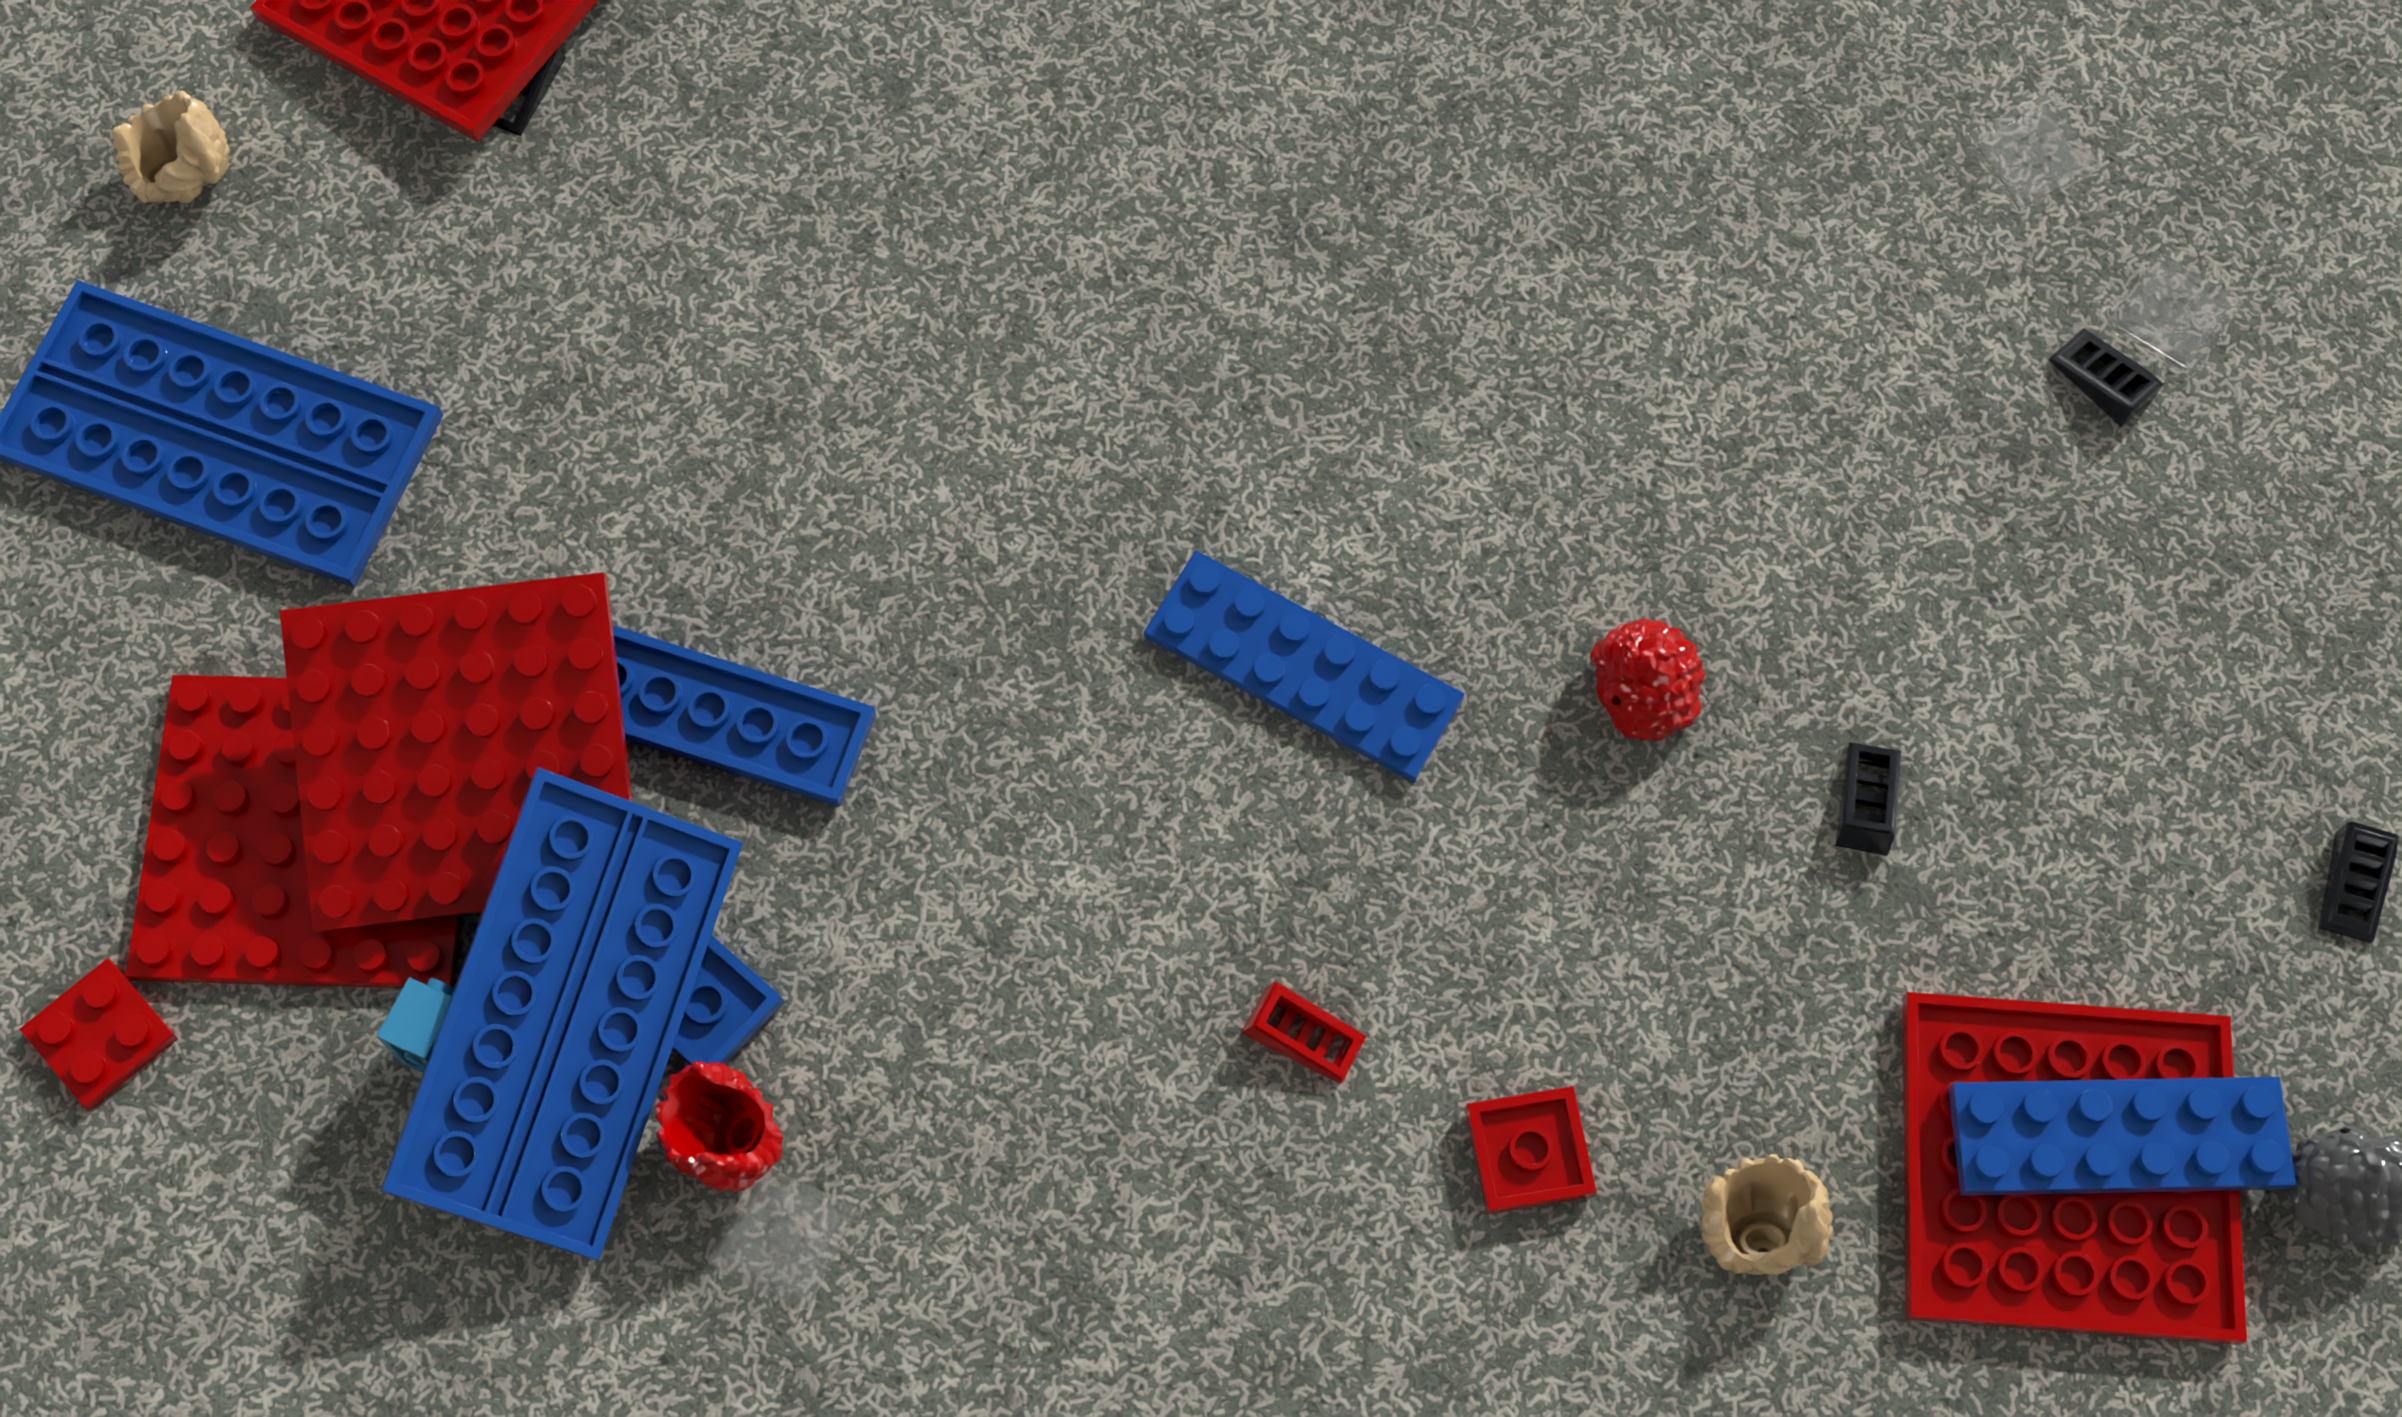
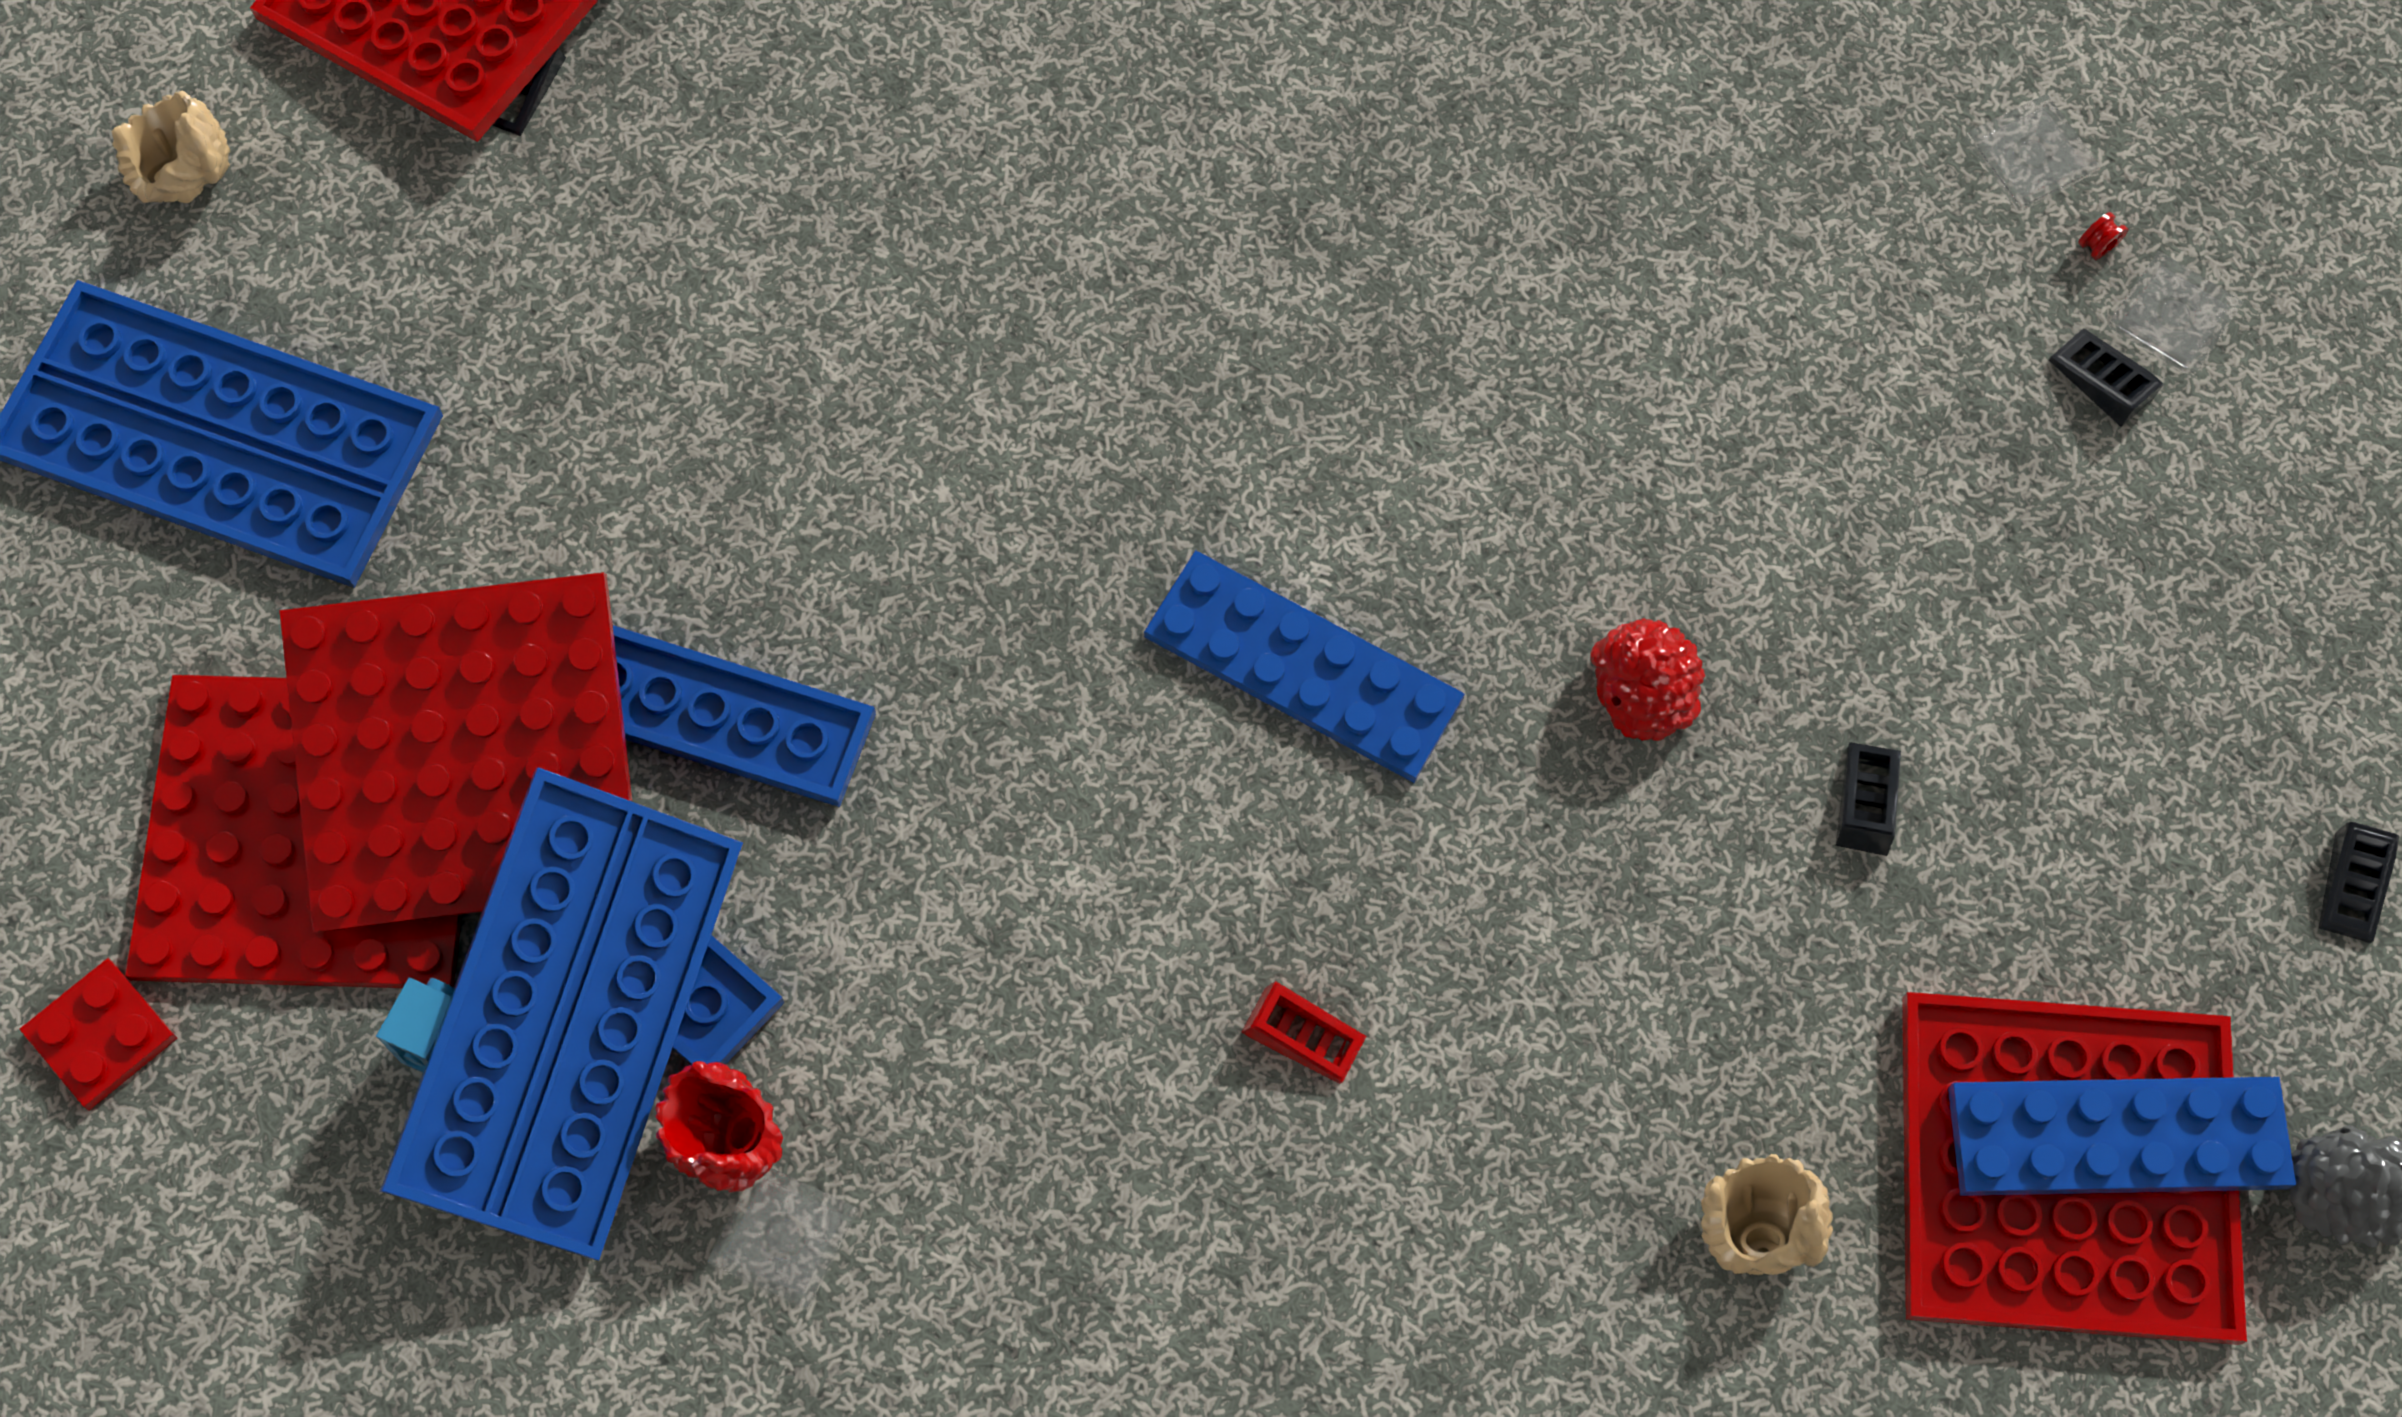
red plate [1465,1086,1597,1215] -> none
none -> red bush [2078,212,2128,261]

